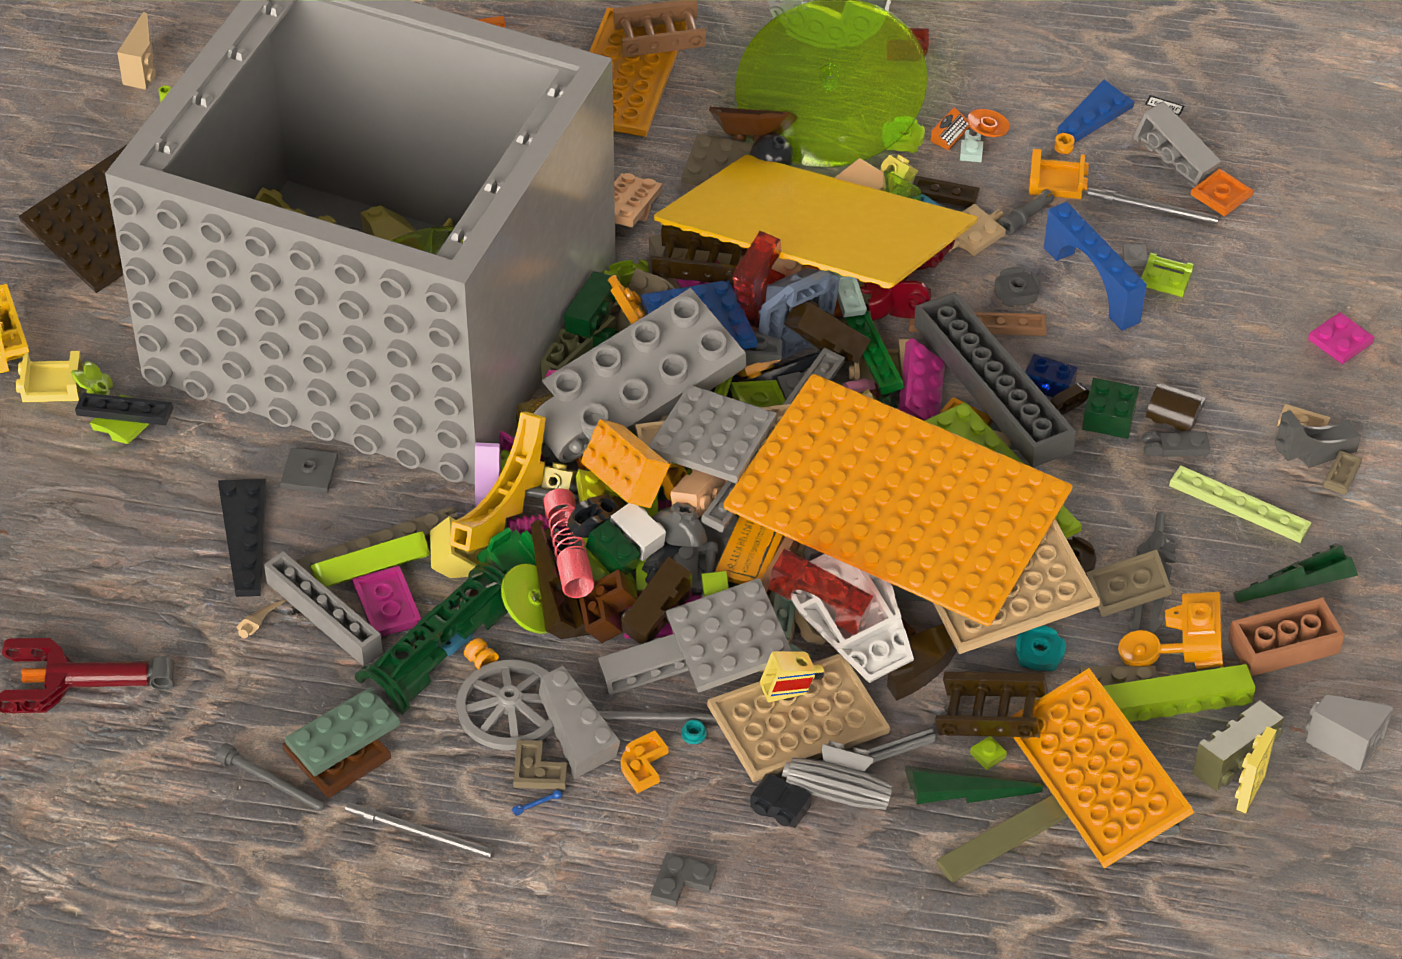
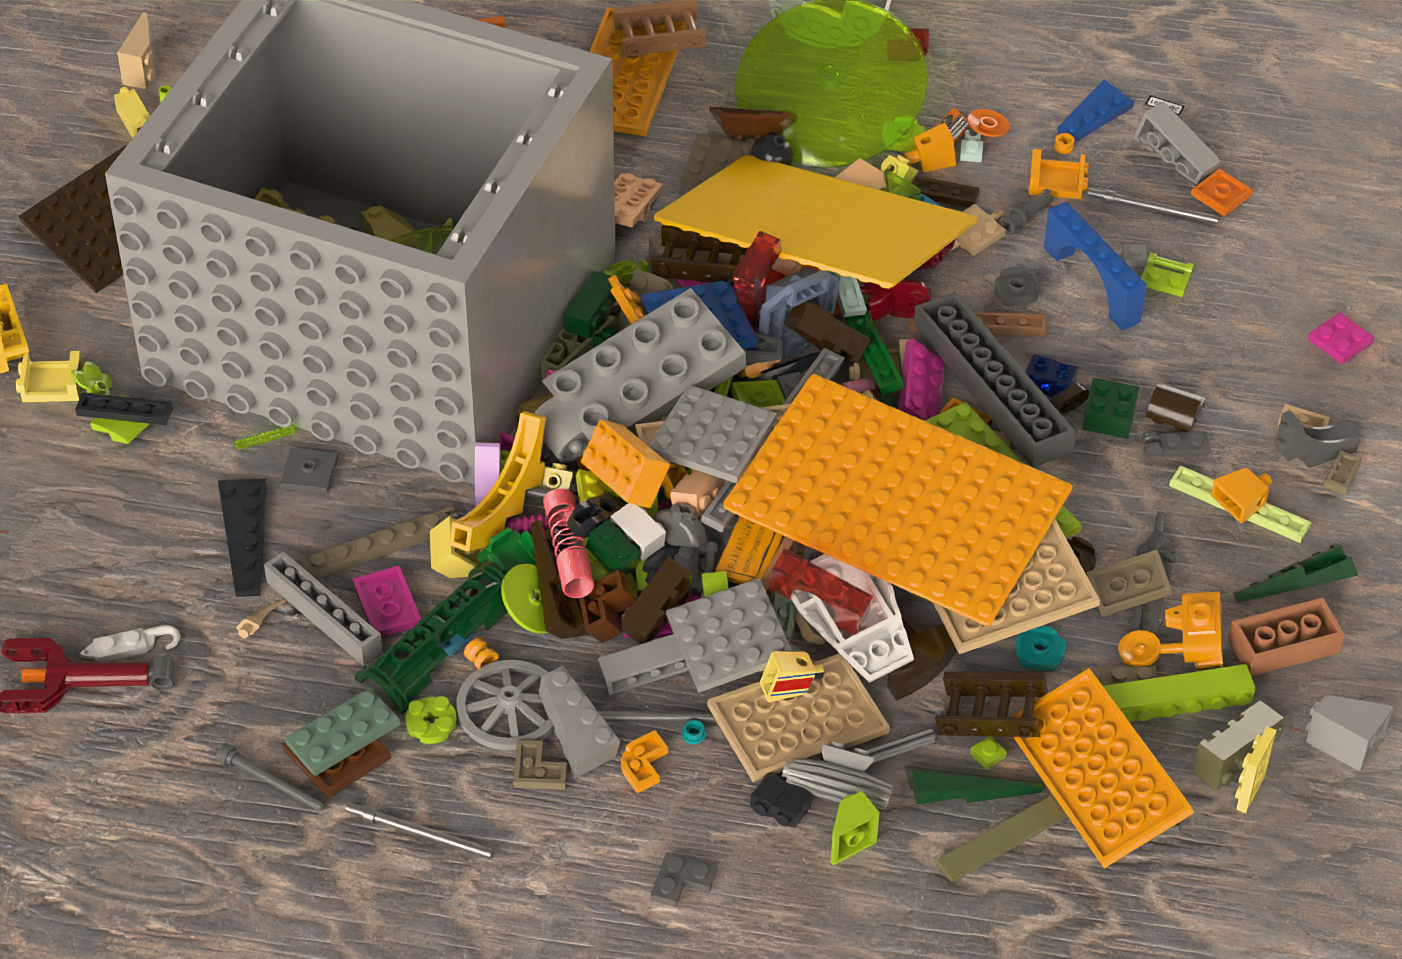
lime beam [309,531,431,588] -> none
blue hinge [512,789,563,816] -> none
none -> white plate [79,625,181,662]
none -> light yellow brick [114,87,150,138]
none -> clear neon green piece [234,425,295,450]
none -> lime plate [405,696,457,744]
none -> lime slope [830,790,880,866]
none -> light orange torso [904,123,957,172]
none -> light orange torso [1211,468,1272,524]

